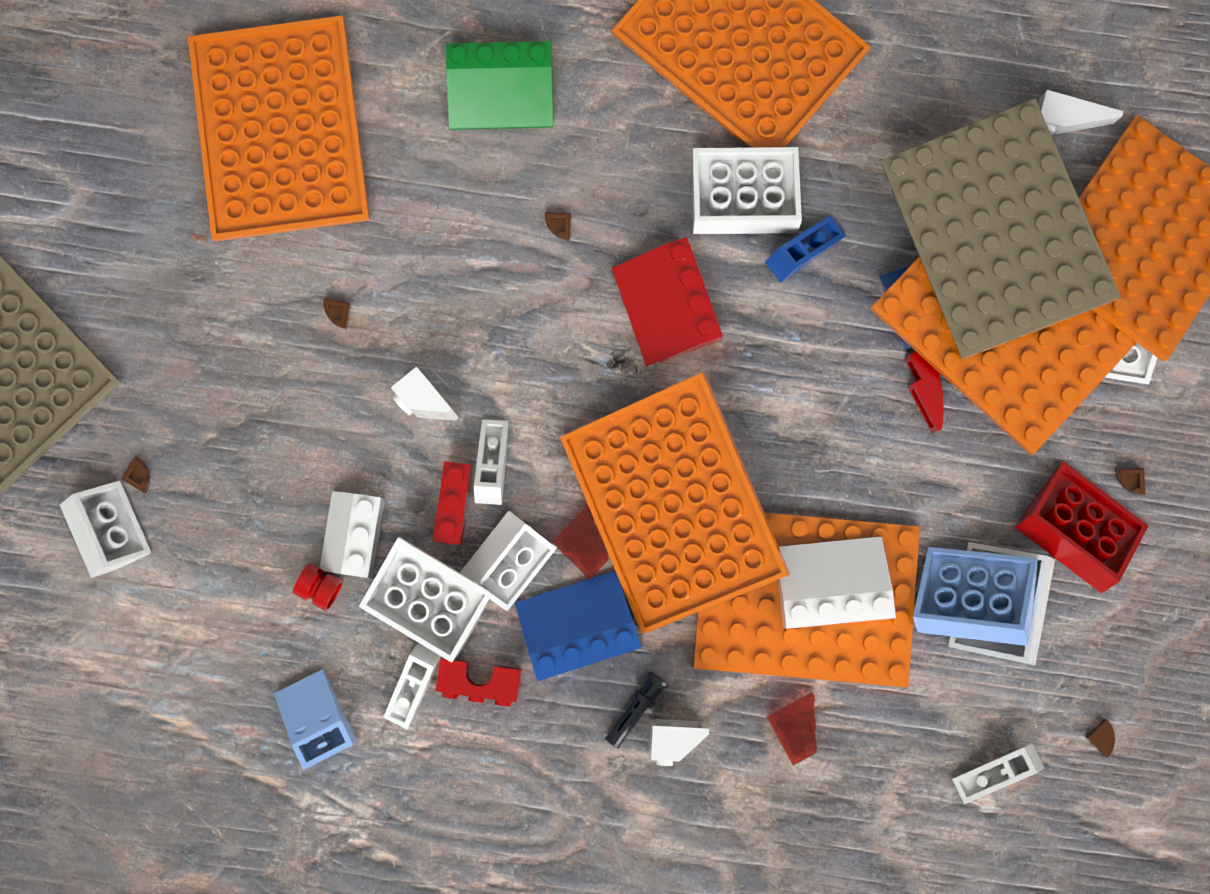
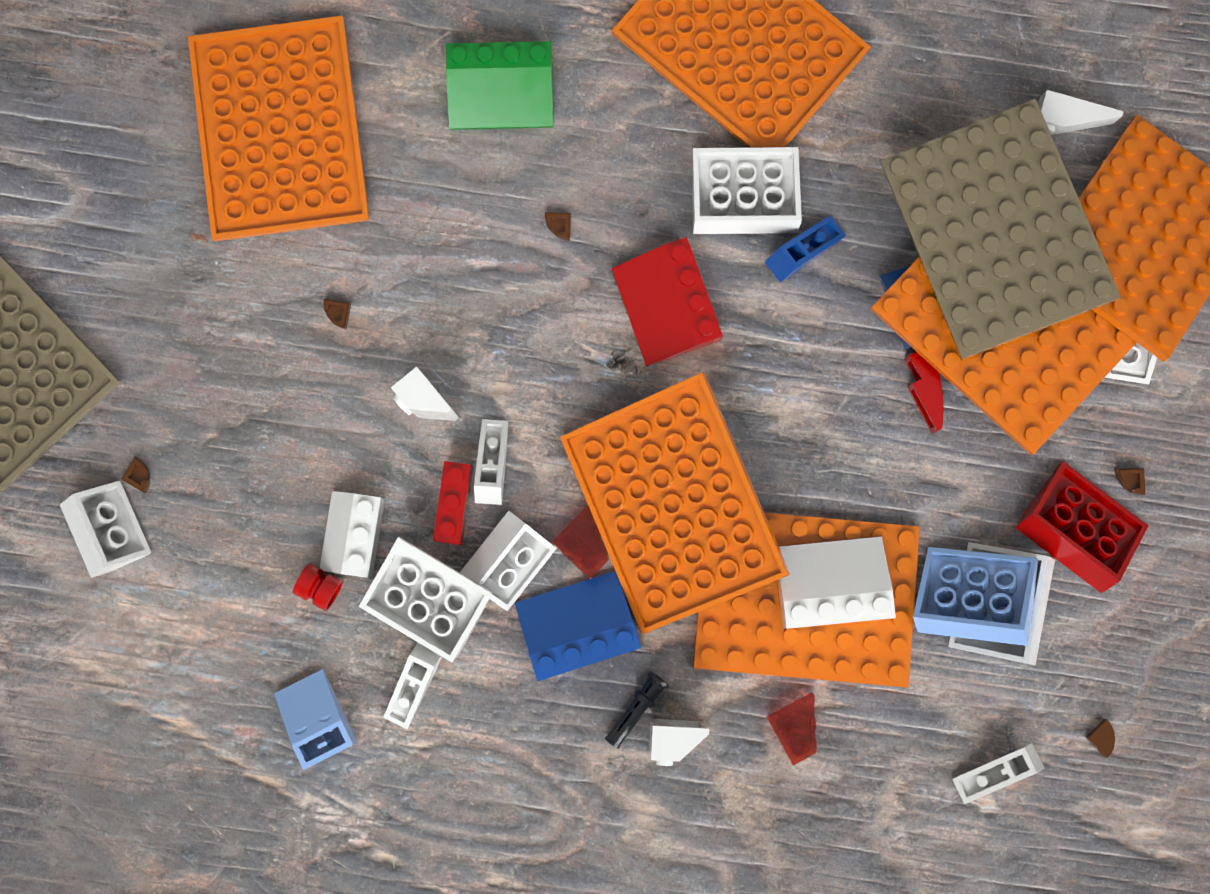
red arch [435,658,522,707] -> none

